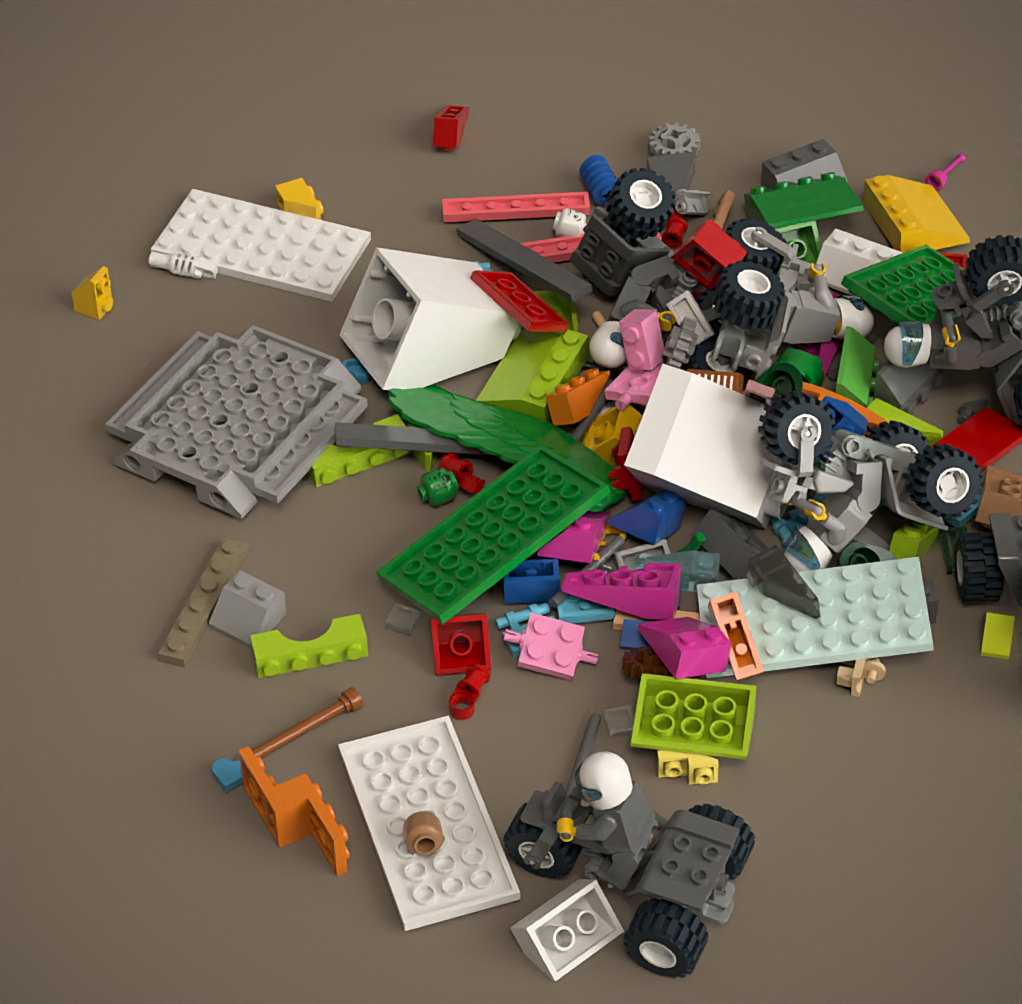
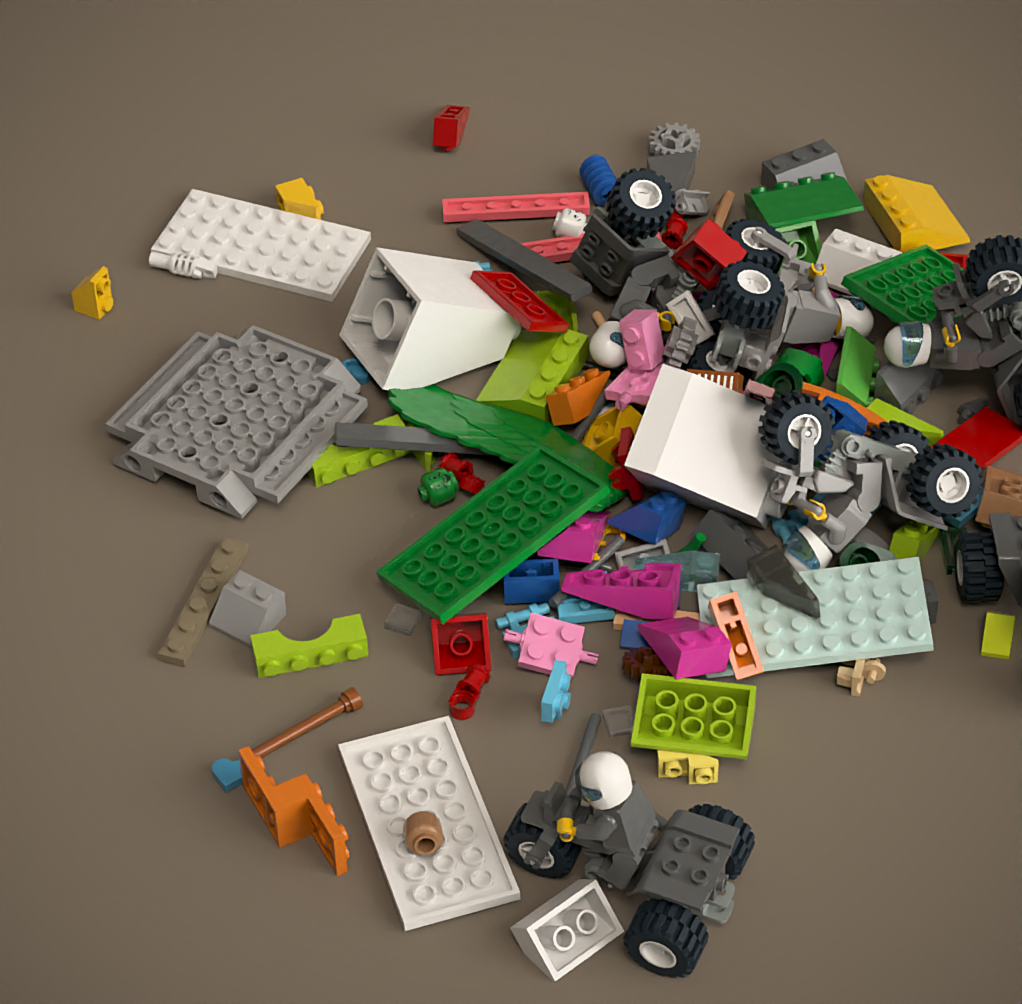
dark pink hinge [926,153,966,191] -> none
none -> medium azure plate [541,659,571,723]

